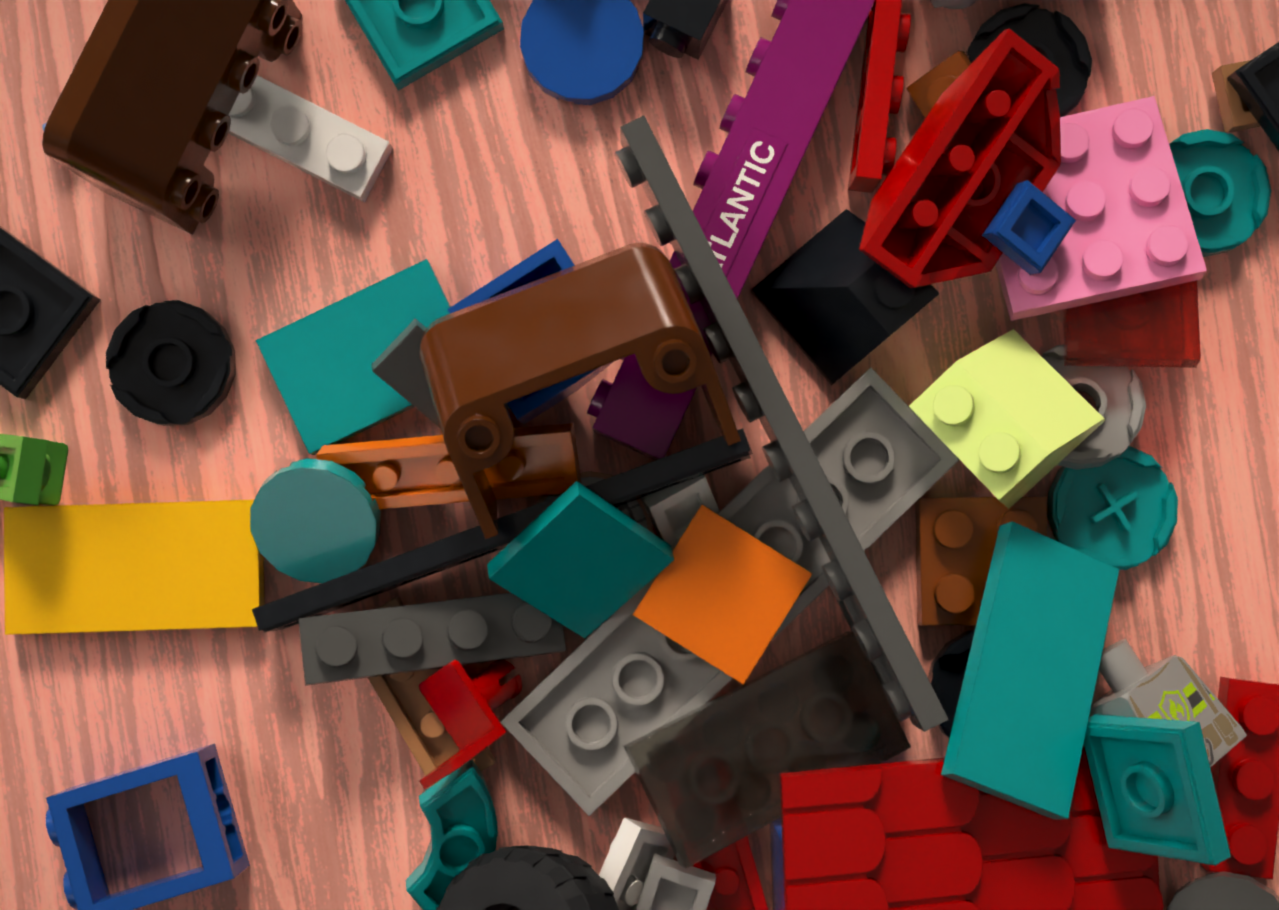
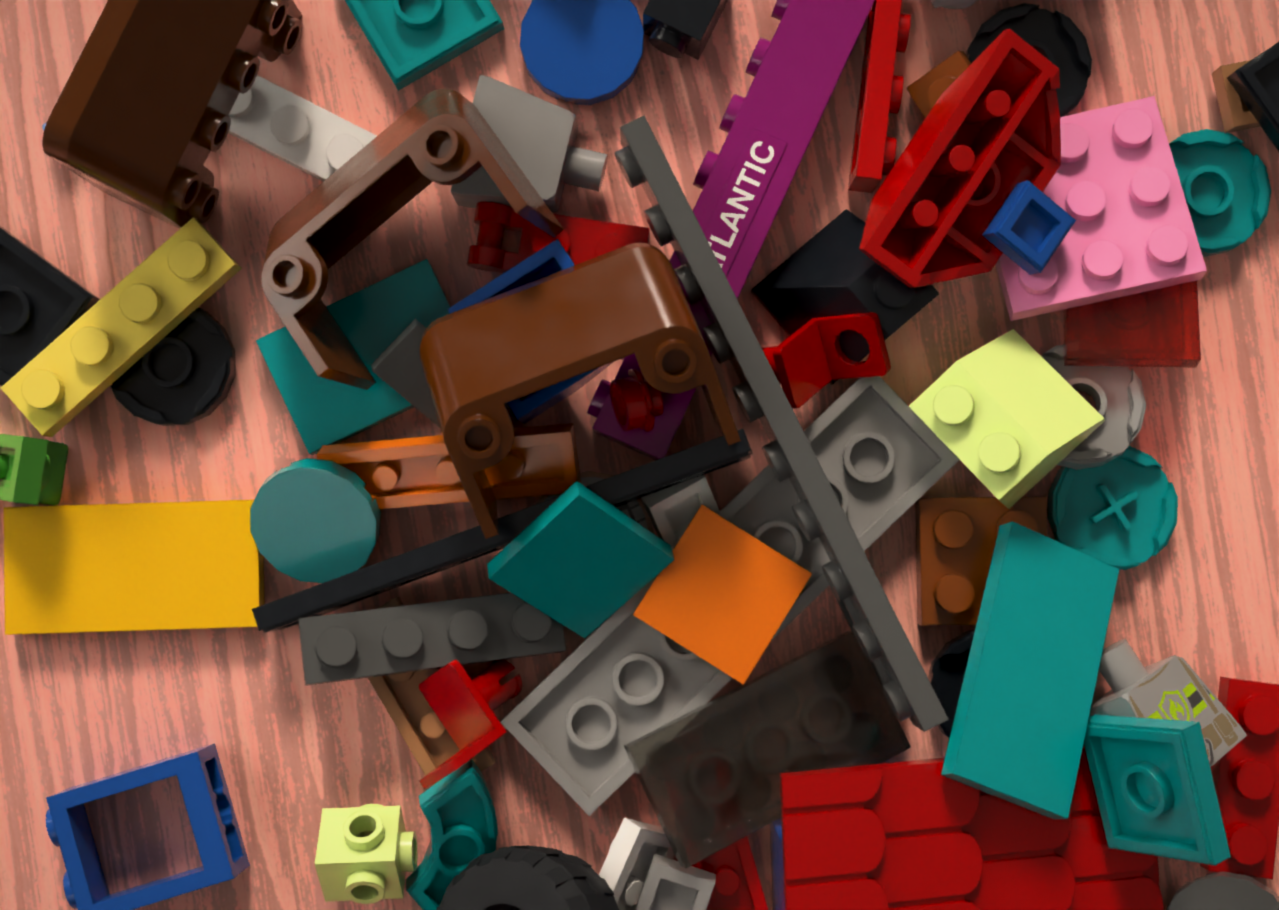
none -> light yellow plate [1,217,242,437]
none -> reddish brown windscreen [261,89,564,390]
none -> yellowish green brick [315,804,418,904]
none -> light grey torso [451,75,608,213]
none -> red plate [467,202,650,273]
none -> red plate [610,368,663,432]
none -> red bracket [761,312,891,409]

